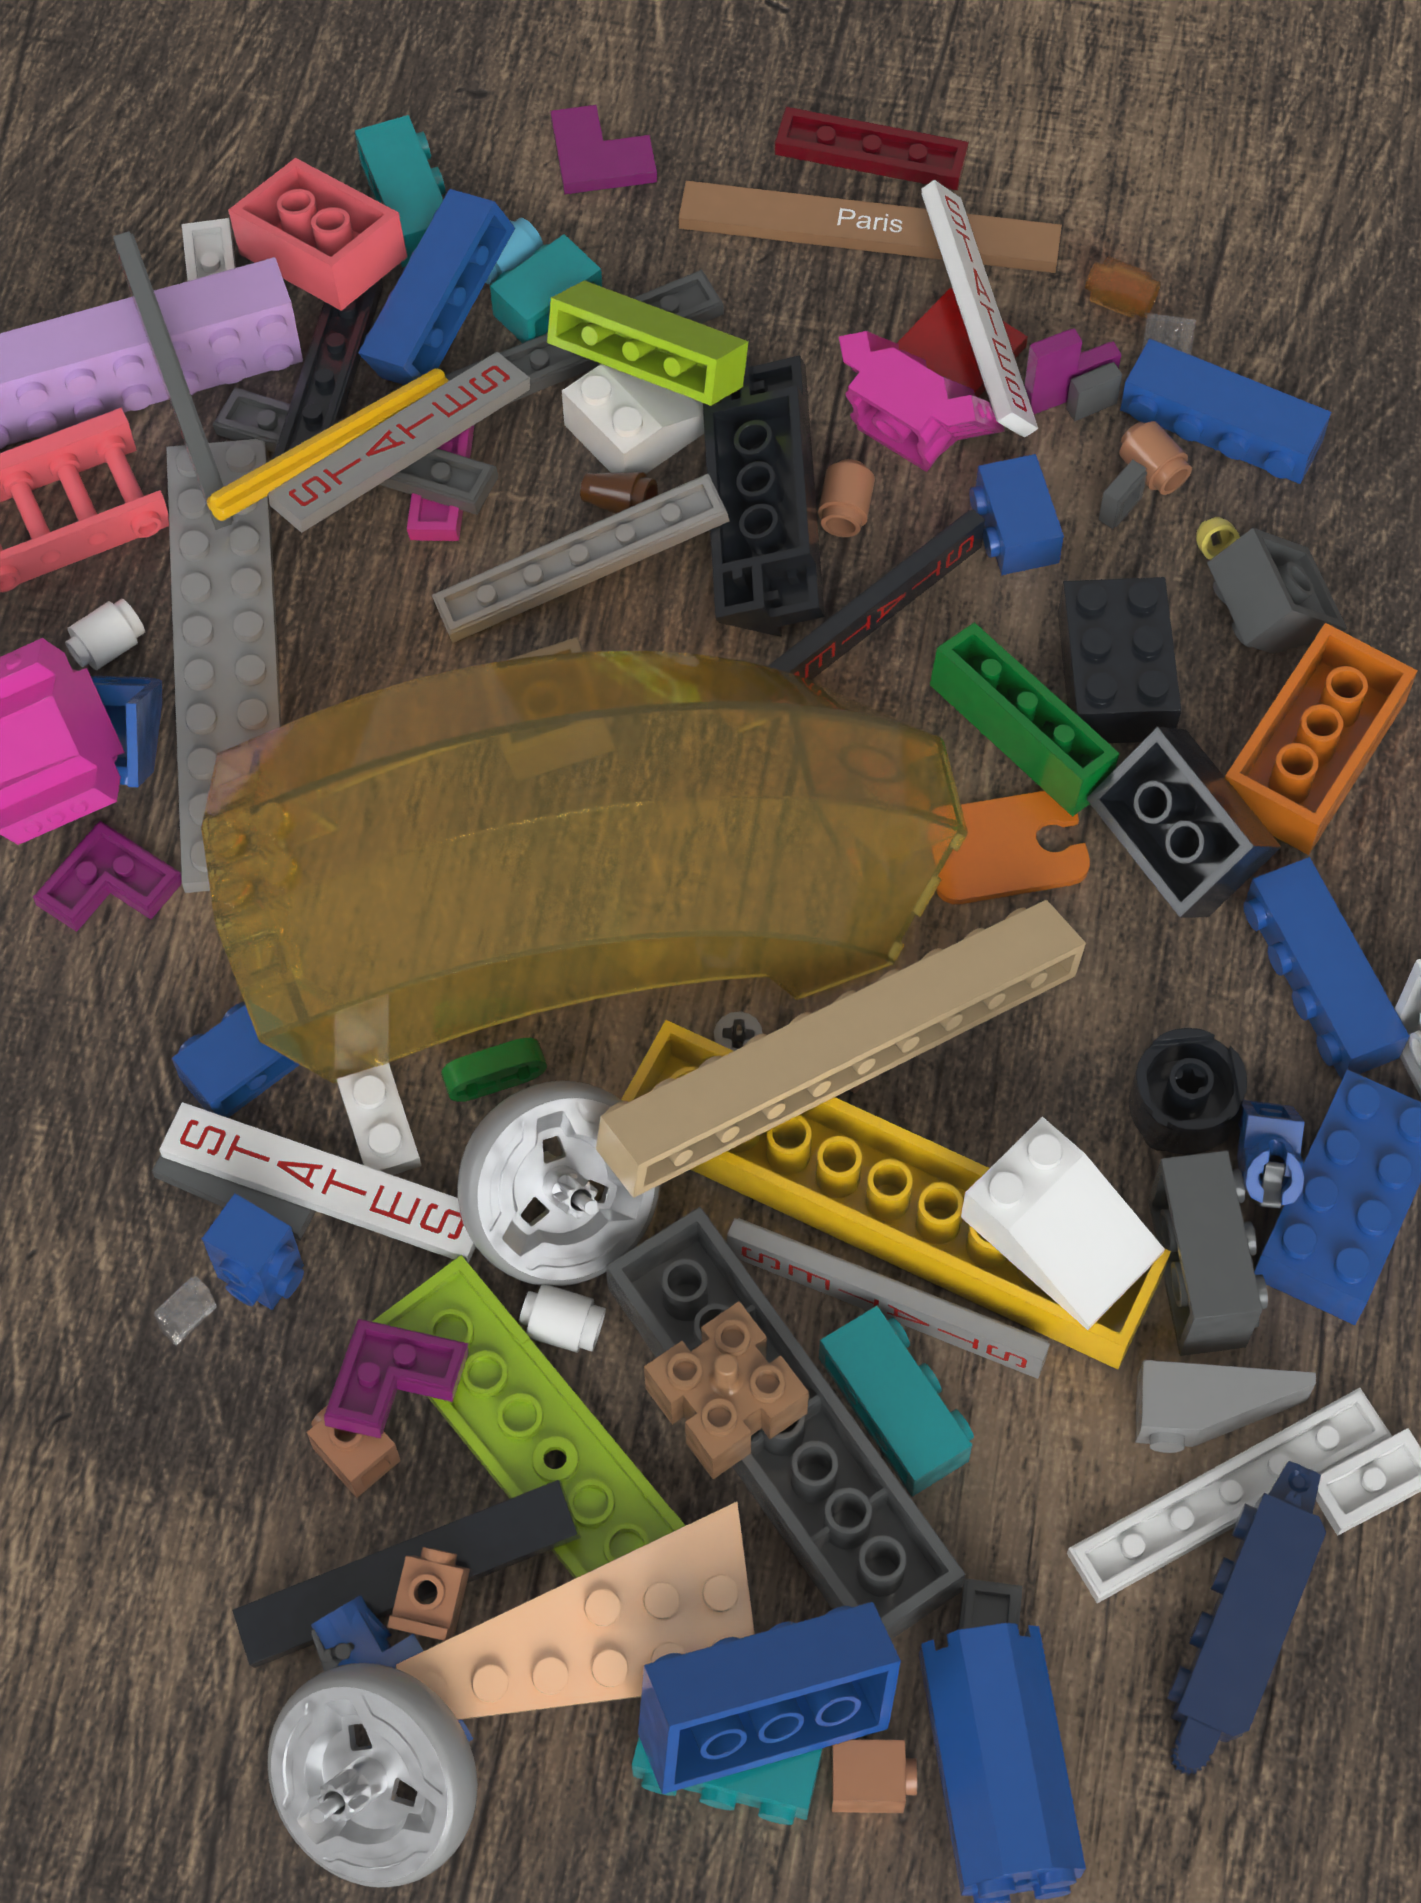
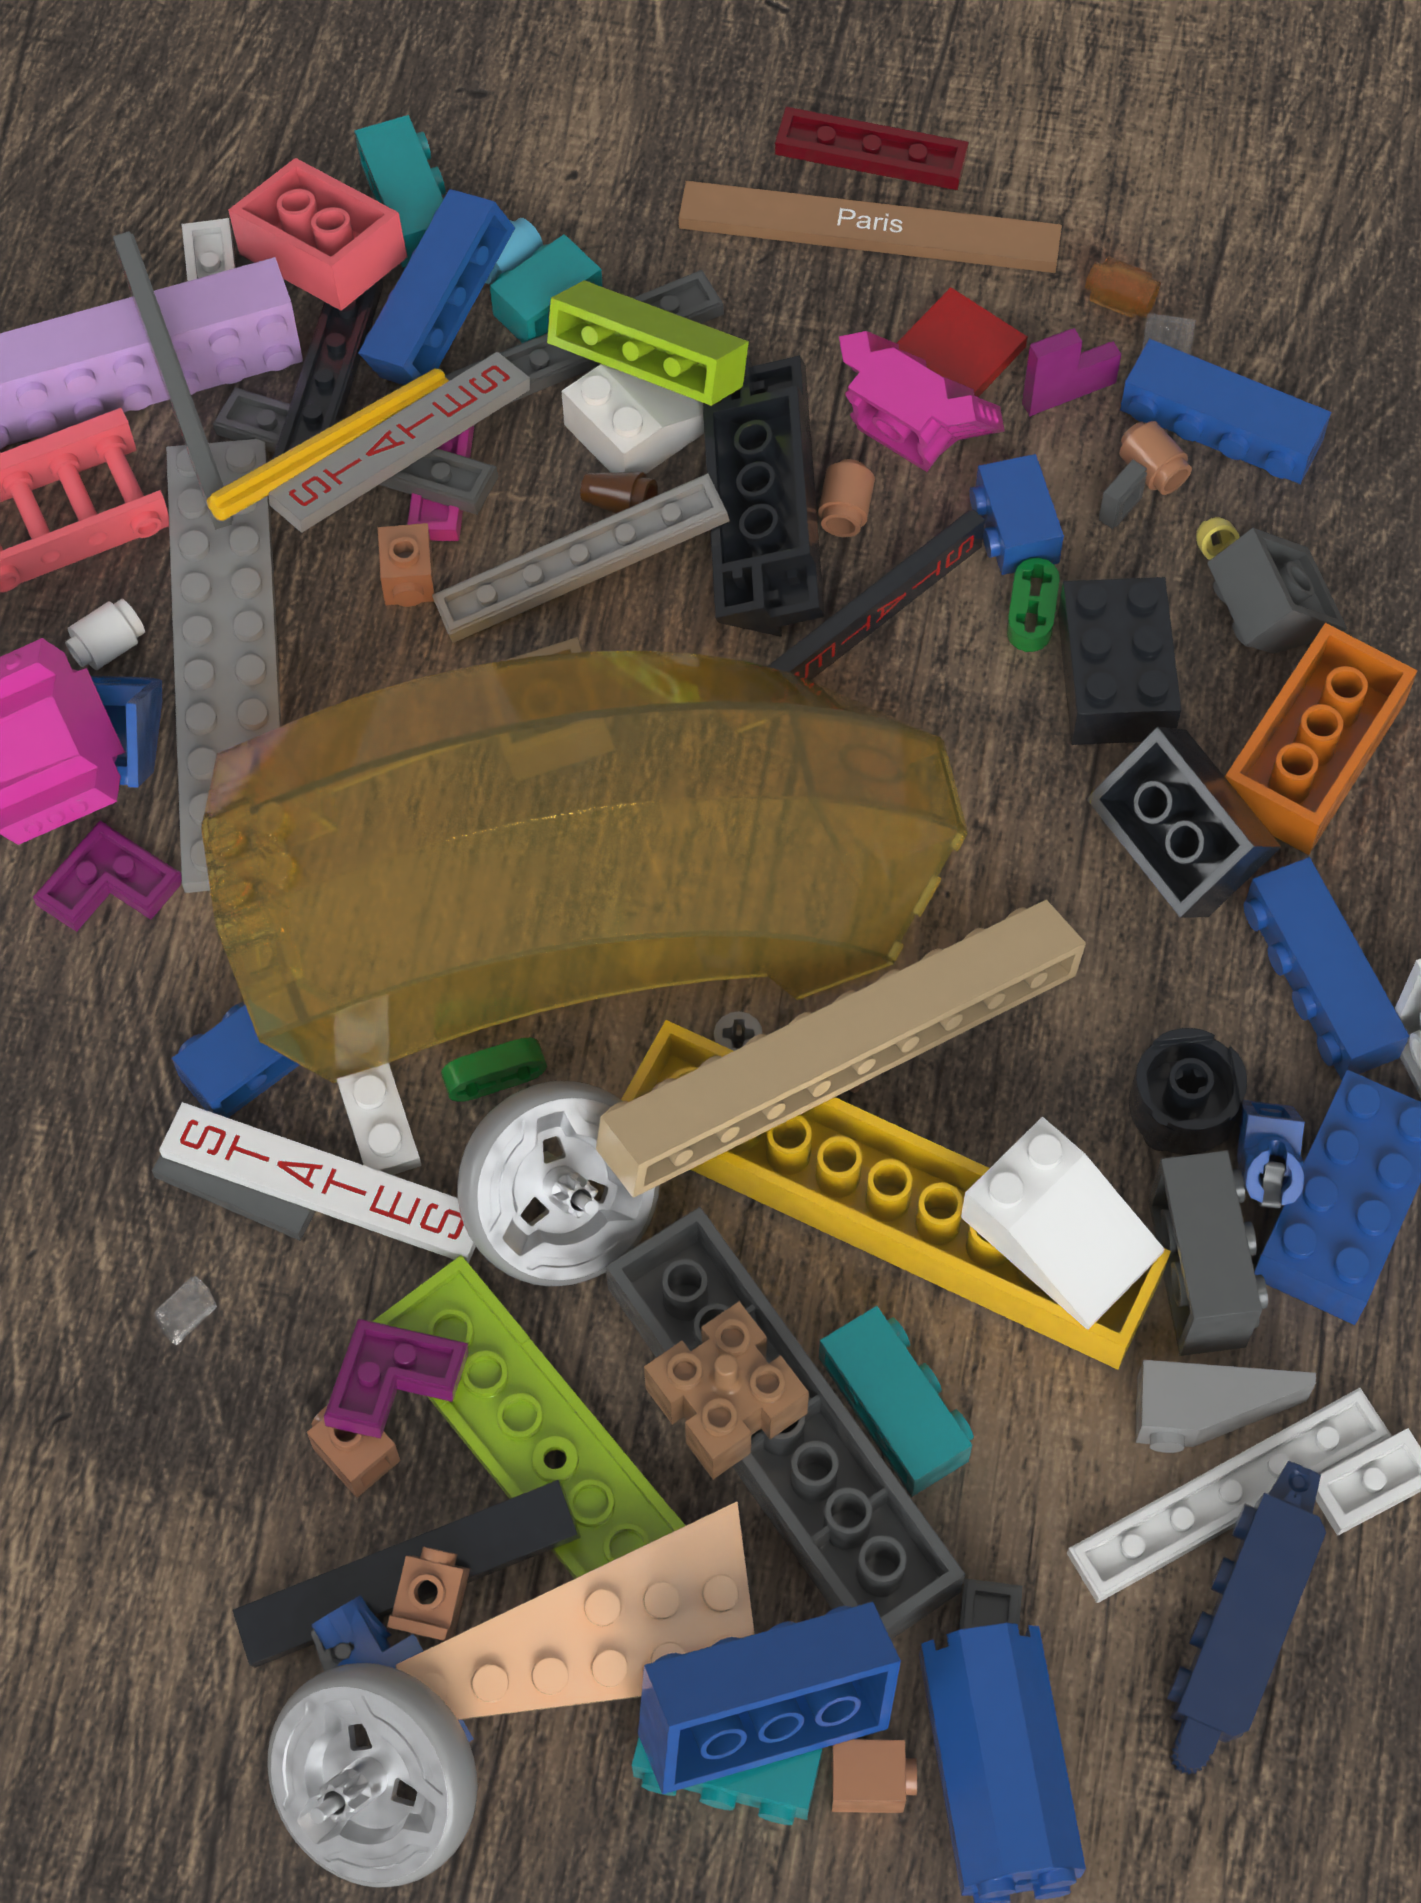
blue brick [202,1193,304,1310] -> none
white brick [519,1284,606,1353] -> none
magenta tile [550,105,657,195] -> none
light grey tile [727,1218,1050,1379] -> none
white tile [921,180,1039,438] -> none
orange piece [922,791,1090,904] -> none
green brick [930,622,1120,817] -> none
dark grey tile [1066,362,1122,422] -> none
none -> nougat brick [377,523,435,607]
none -> green beam [1007,558,1060,652]

